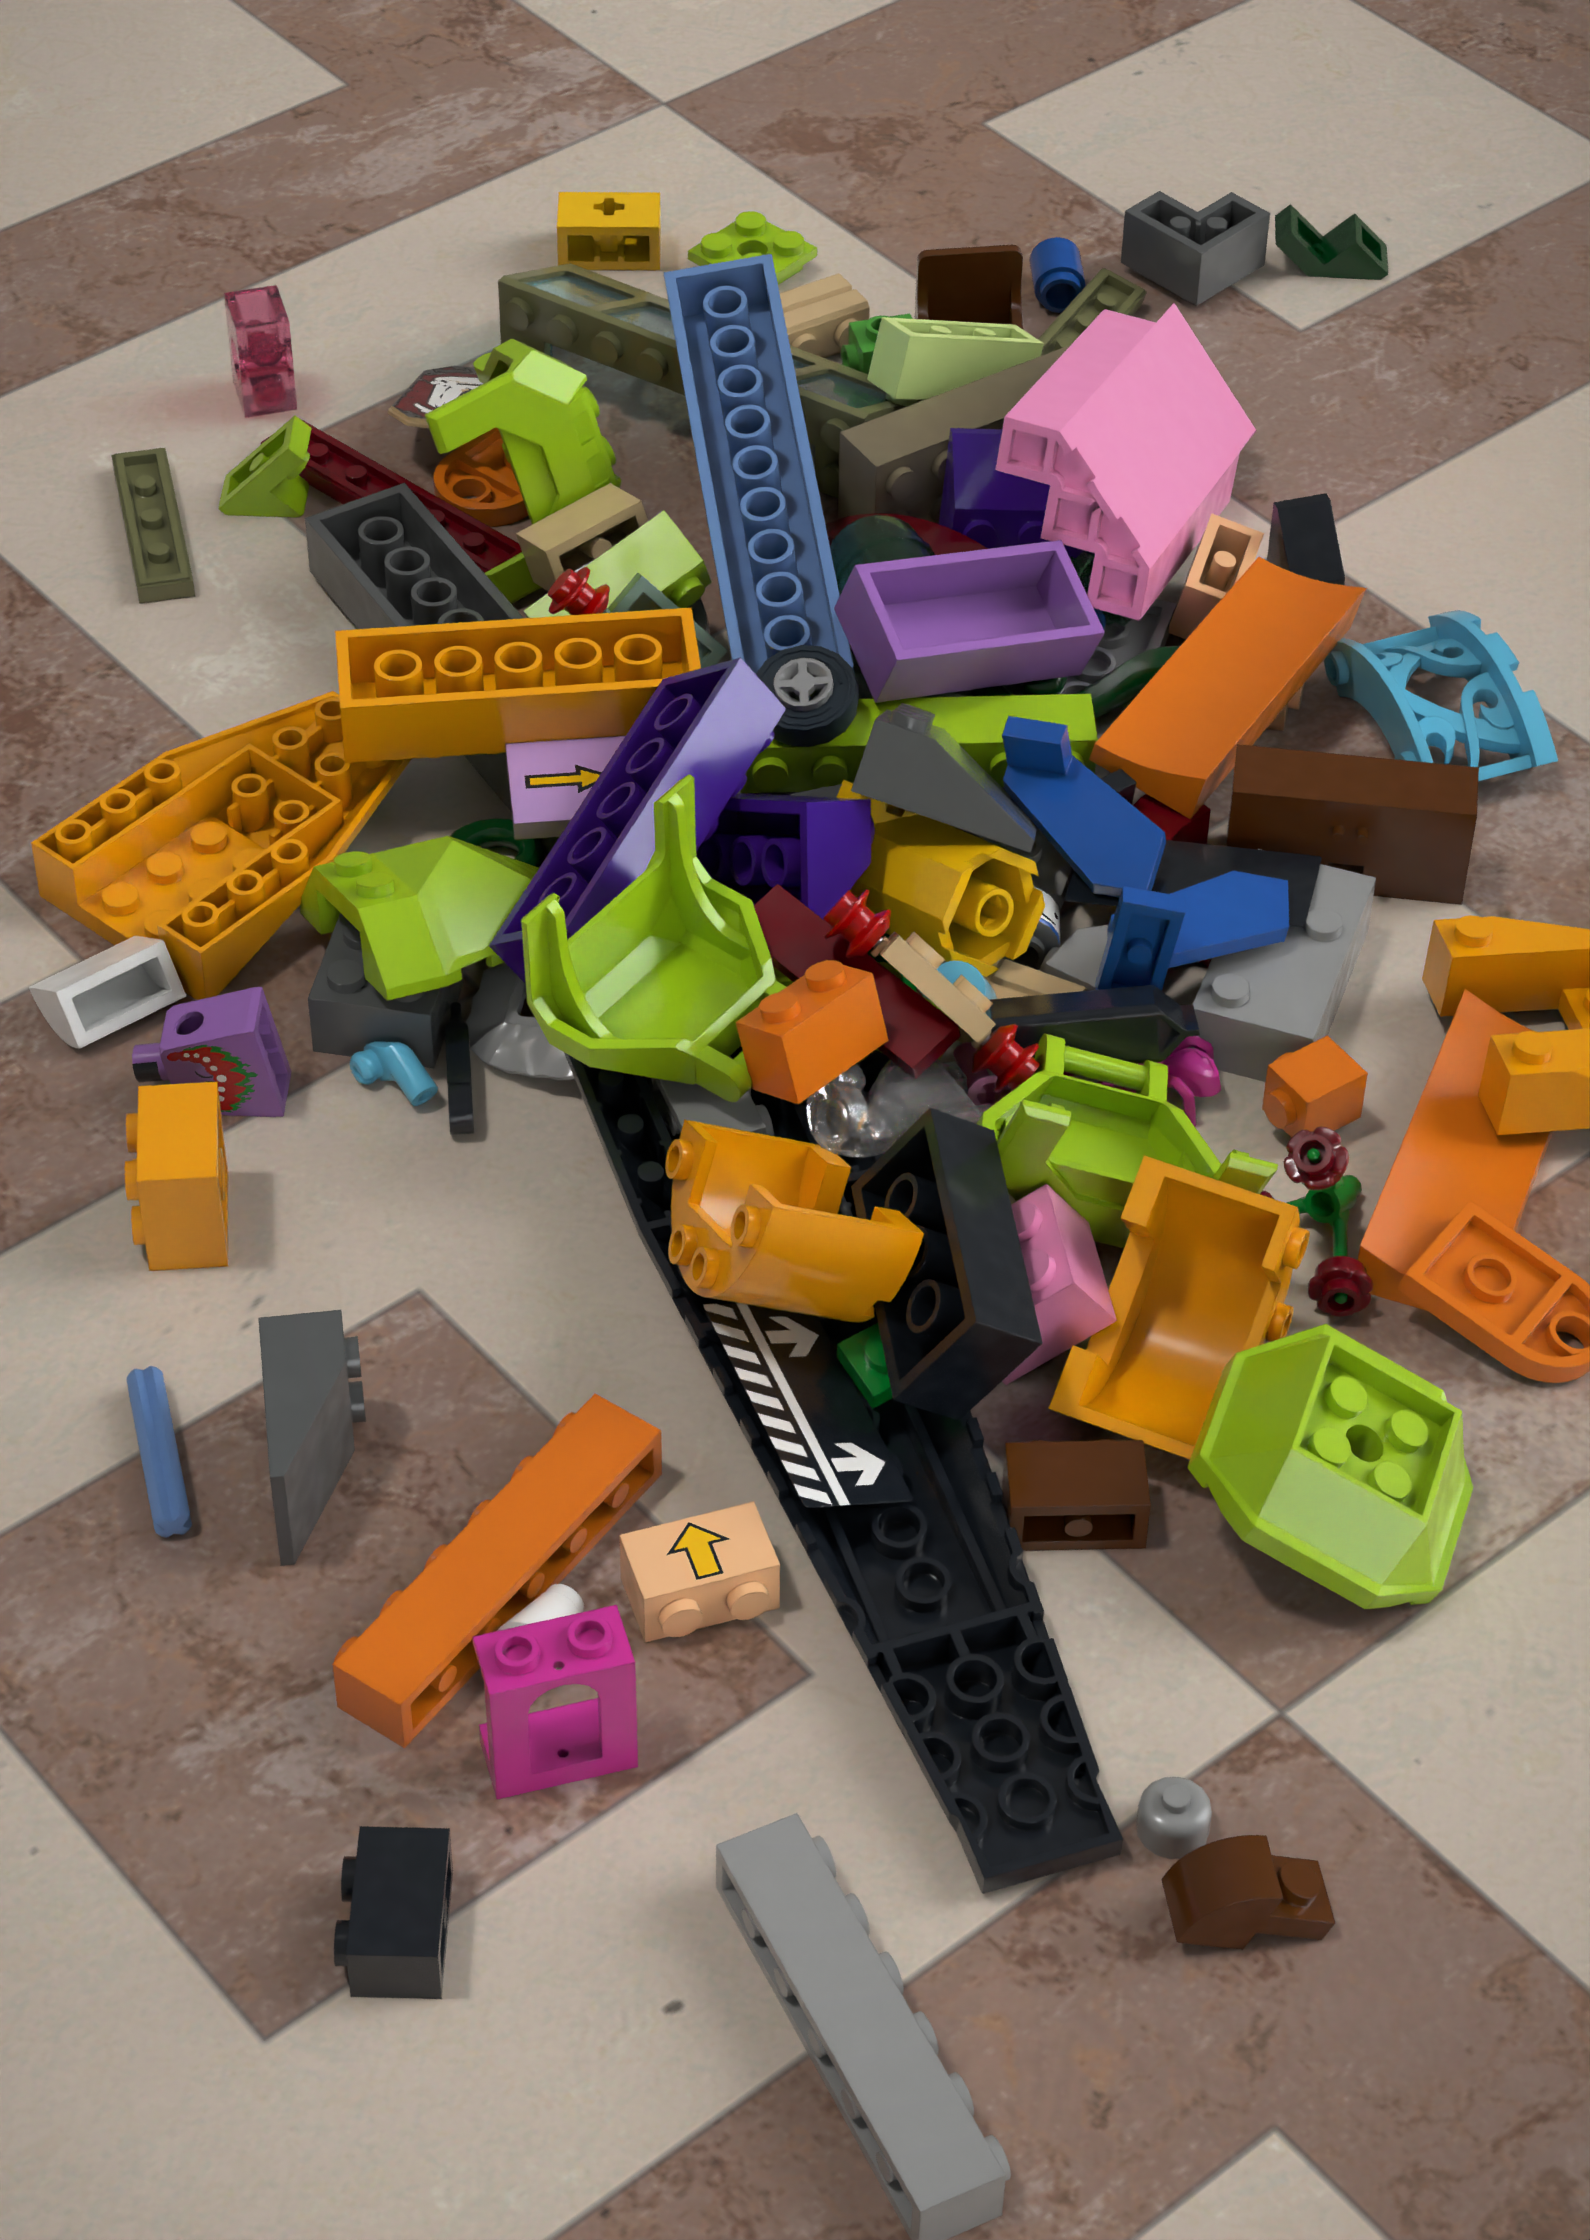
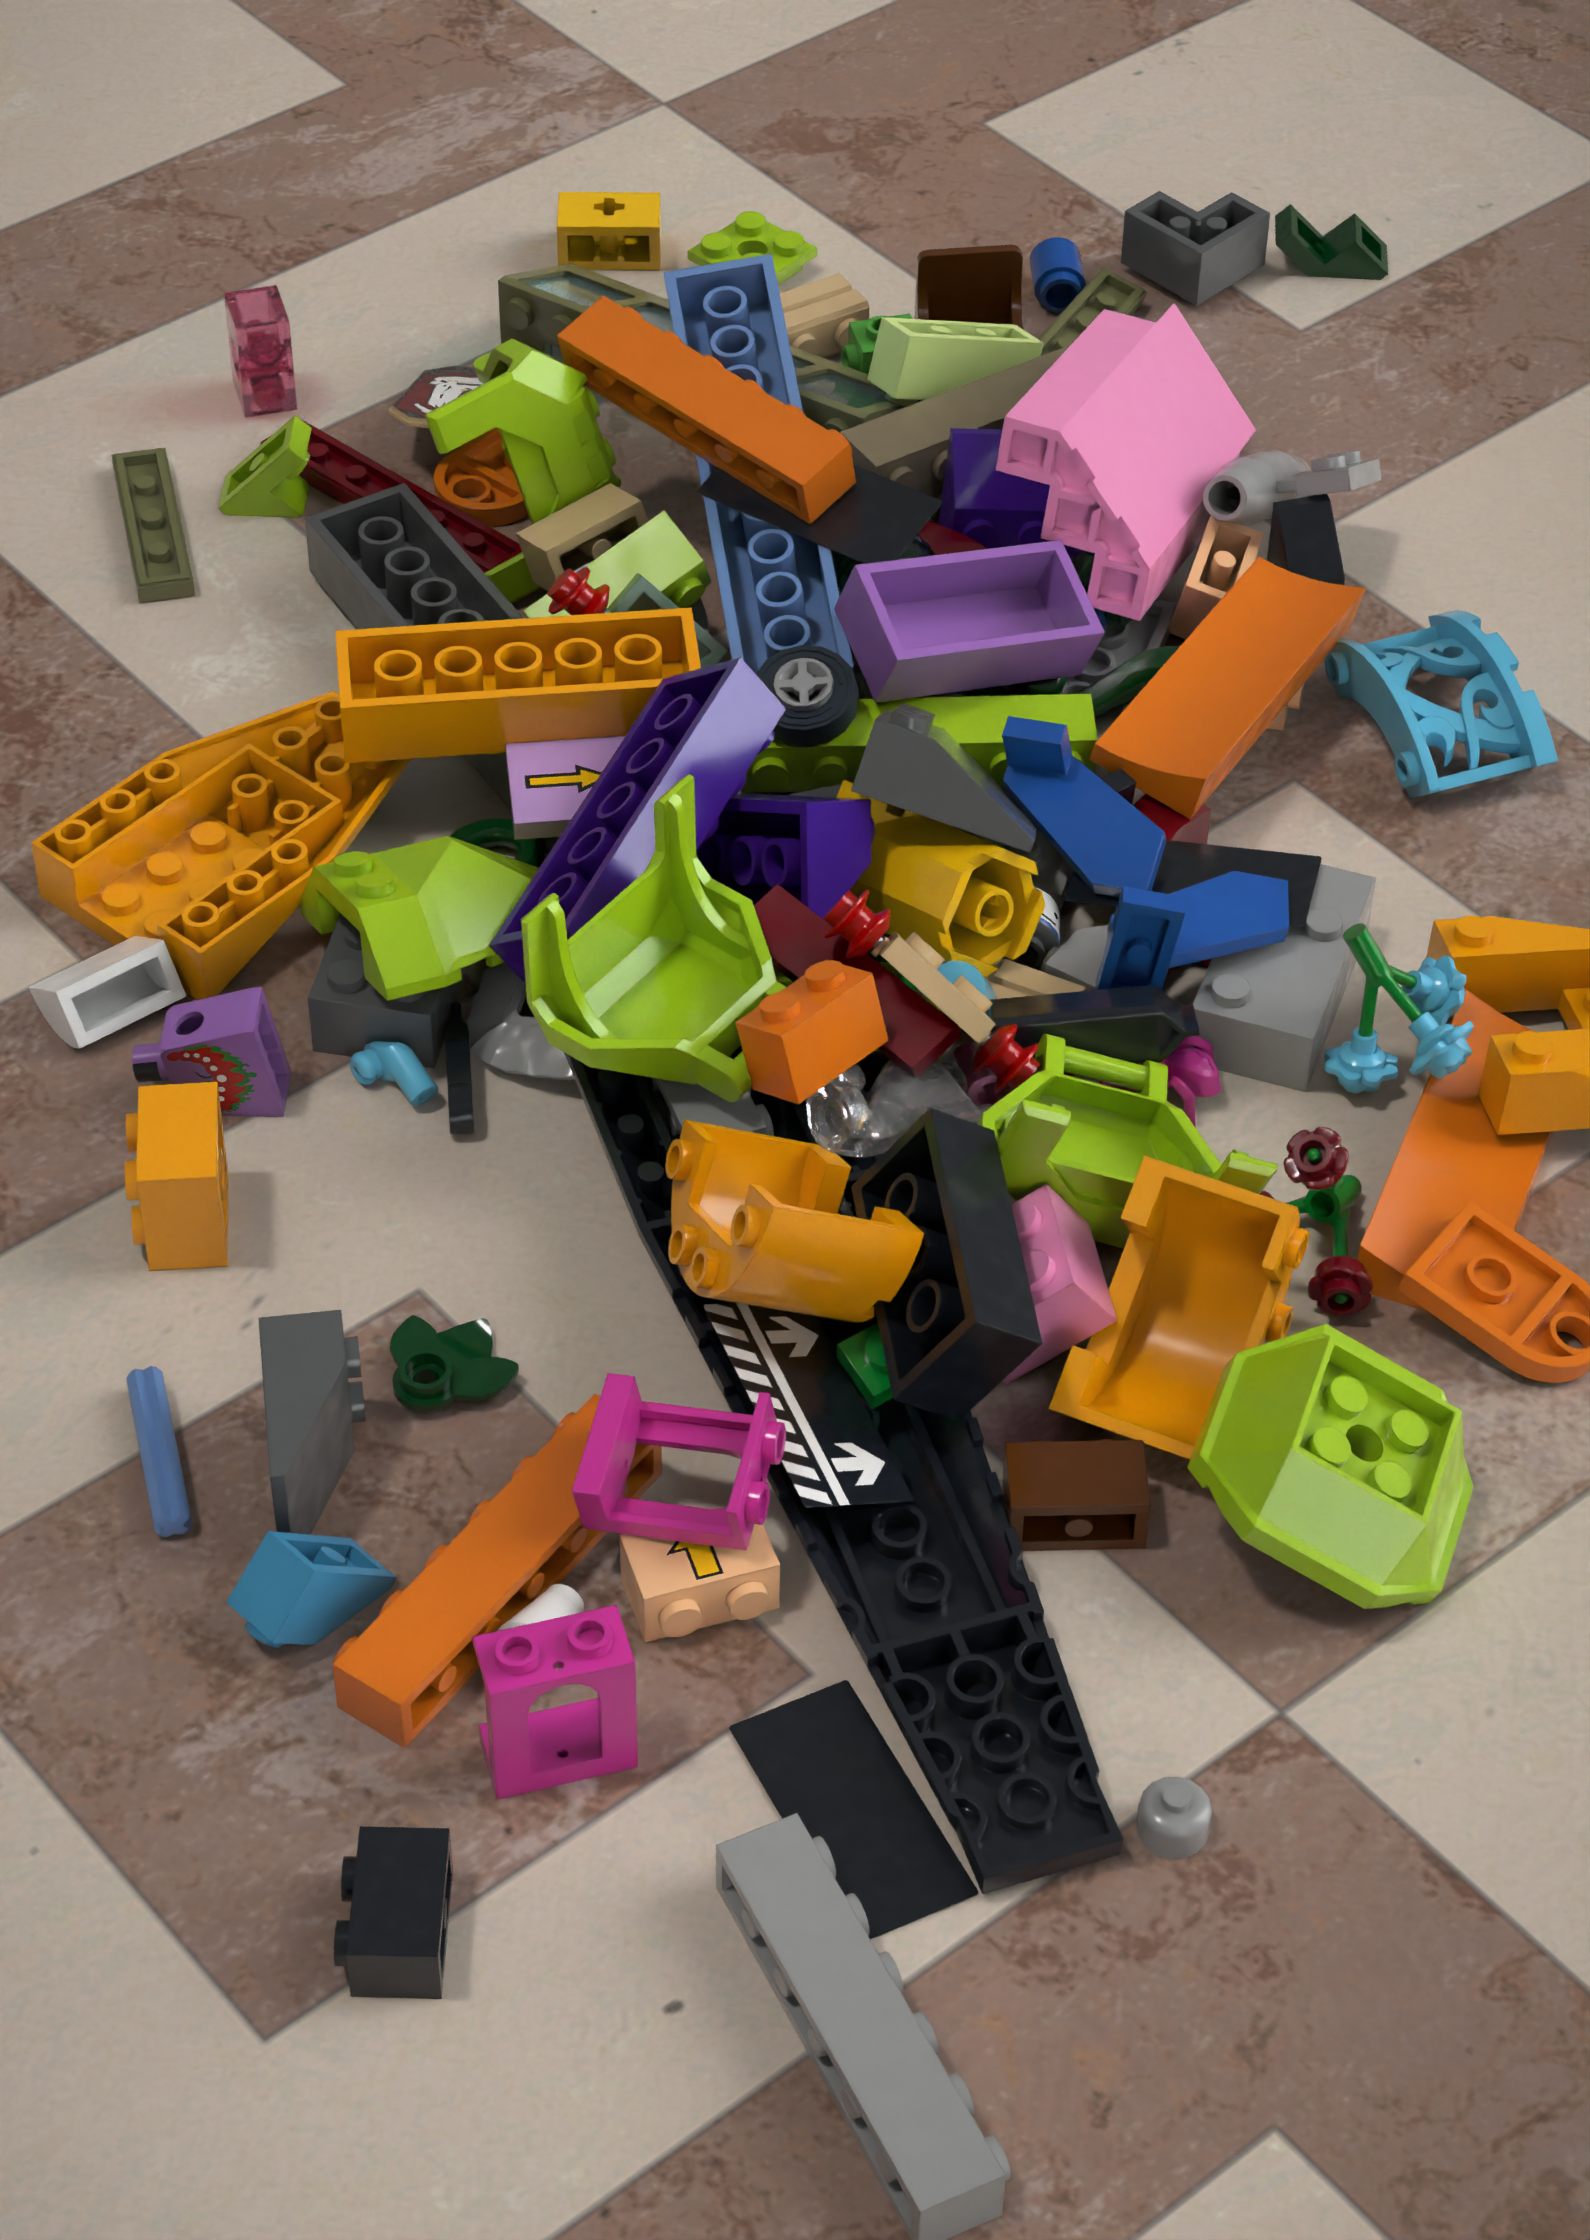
reddish brown brick [1161,1835,1335,1950] -> none
reddish brown brick [1226,744,1479,905] -> none
orange brick [1262,1035,1368,1138] -> none
none -> dark azure slope [226,1531,397,1648]
none -> dark green plate [390,1315,519,1412]
none -> orange brick [557,295,856,524]
none -> dark pink panel [572,1373,786,1550]
none -> black sticker [697,464,942,564]
none -> black sticker [729,1680,978,1939]
none -> light grey plate [1203,450,1382,525]
none -> medium azure plant [1324,923,1474,1094]

